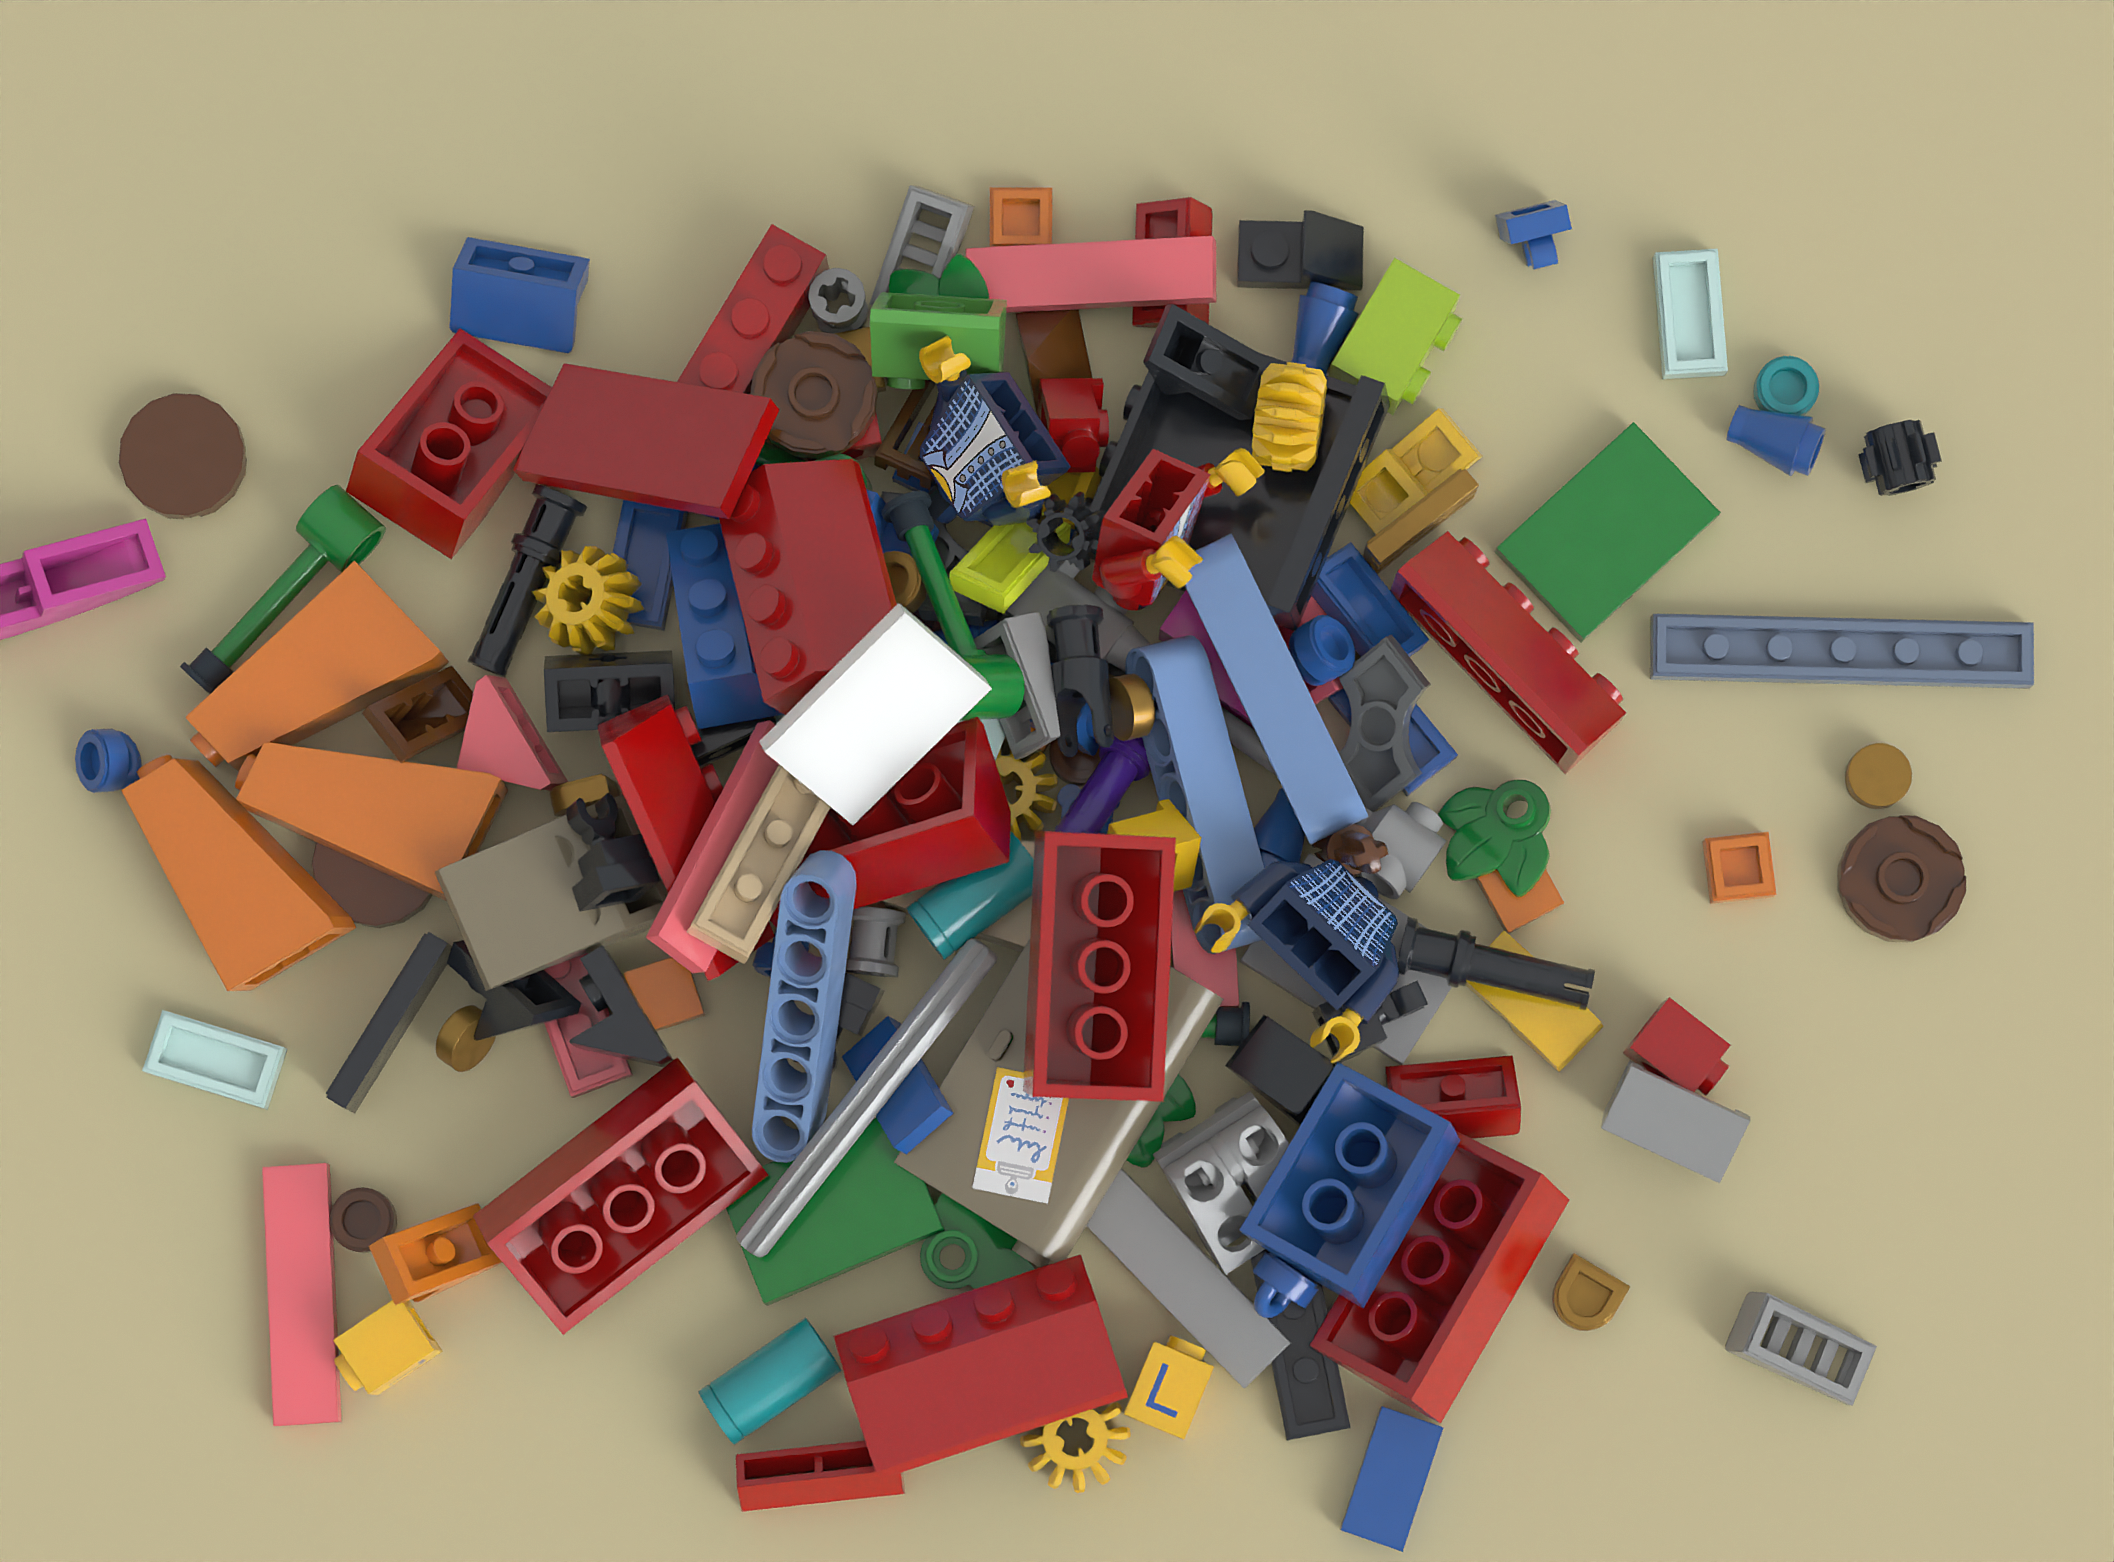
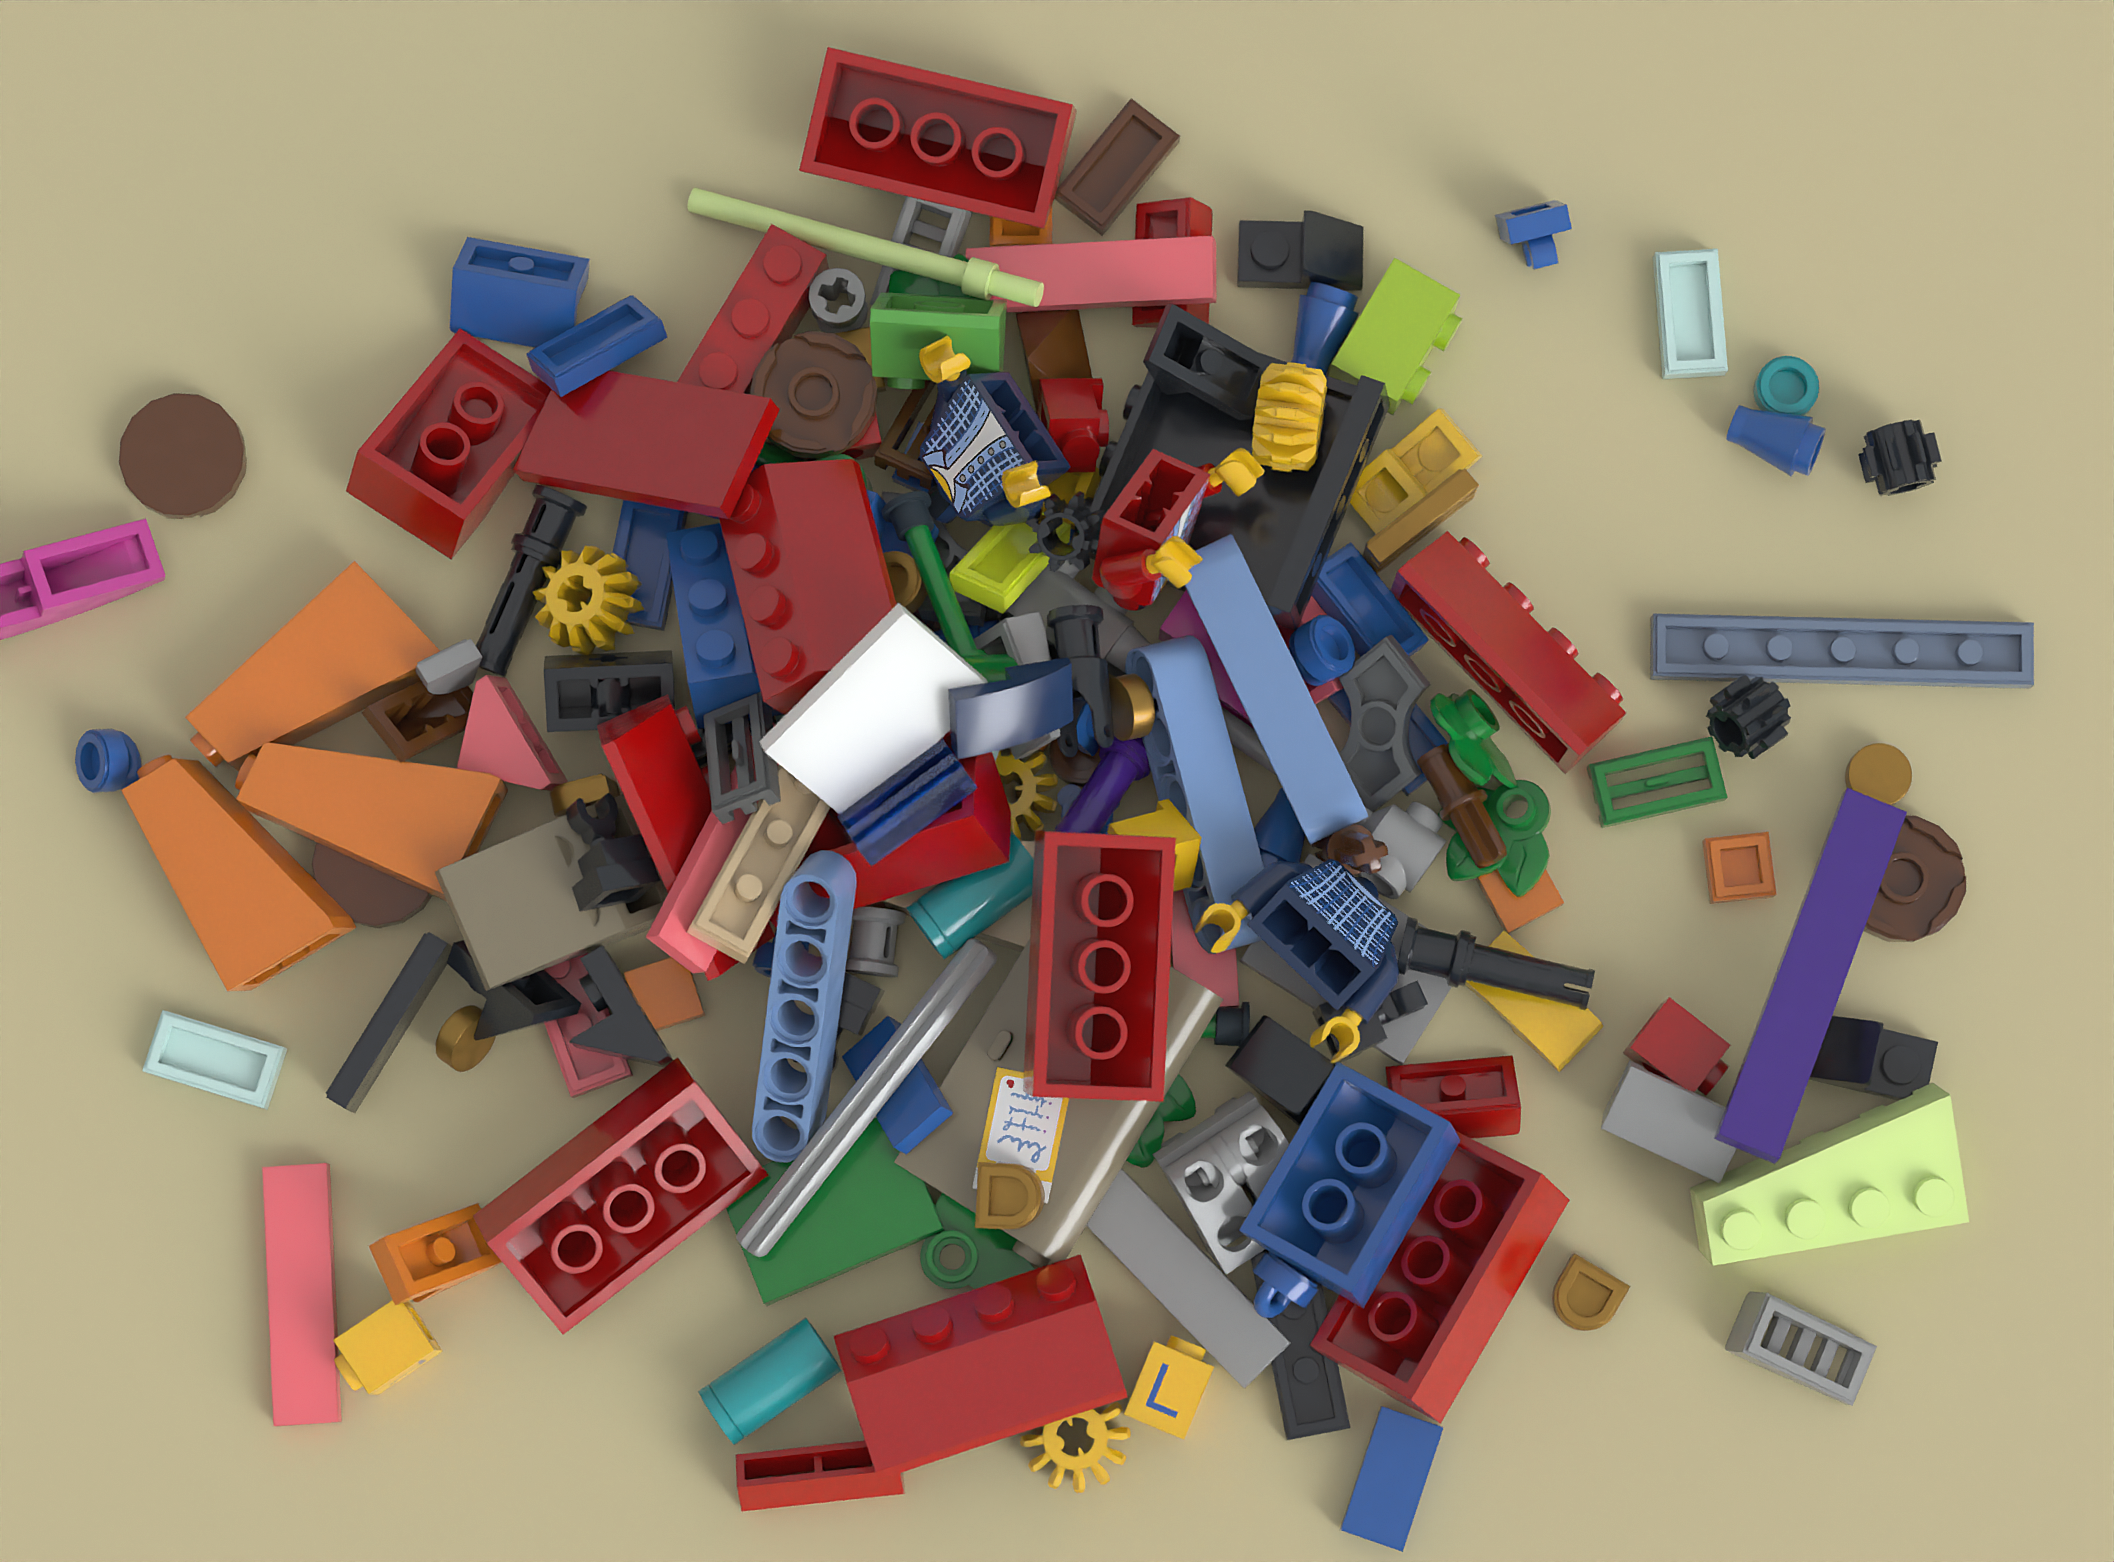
green piece [180,485,386,694] -> none
reddish brown tile [330,1187,397,1253] -> none
green tile [1495,422,1721,643] -> none
none -> light grey tile [416,639,482,694]
none -> blue tile [526,295,668,397]
none -> yellowish green bar [688,188,1044,307]
none -> dark grey tile [703,692,781,824]
none -> red slope [799,47,1077,229]
none -> clear blue tile [837,739,978,866]
none -> dark blue slope [948,657,1073,759]
none -> pearl gold tile [975,1162,1045,1229]
none -> reddish brown tile [1054,98,1180,236]
none -> reddish brown axle [1417,743,1507,869]
none -> green plate [1430,689,1517,789]
none -> green tile [1586,736,1728,829]
none -> yellowish green wedge [1690,1083,1969,1266]
none -> black gear [1706,675,1791,759]
none -> dark purple tile [1714,788,1907,1164]
none -> black slope [1809,1016,1938,1101]

